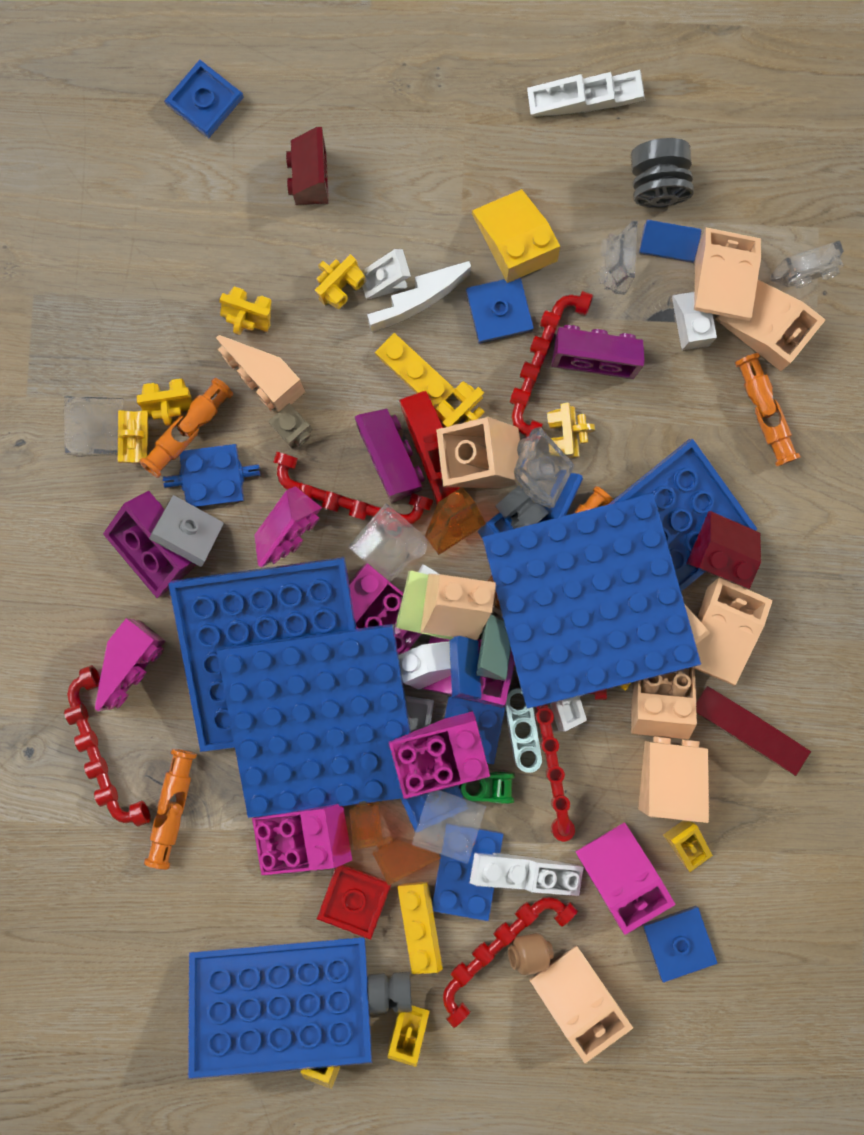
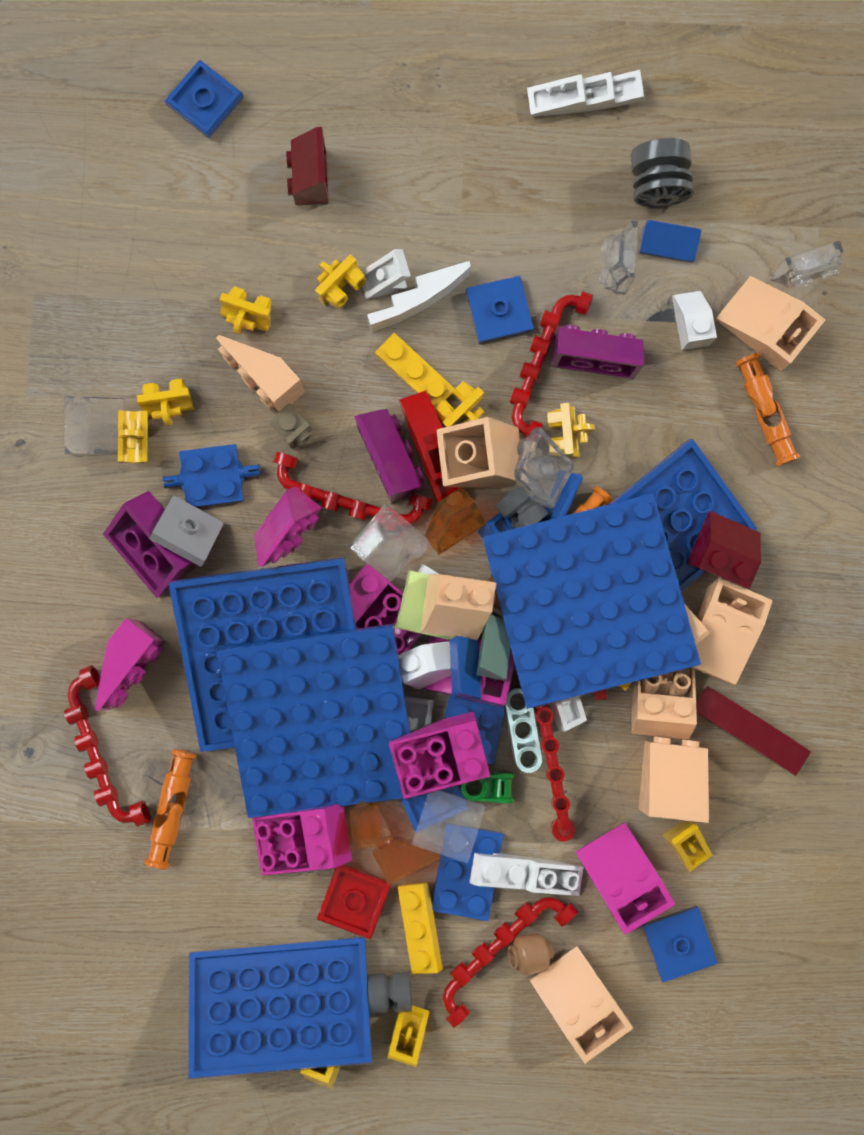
orange piece [139,378,233,478] -> none
yellow slope [472,189,560,283] -> none
light nougat slope [694,227,761,321] -> none

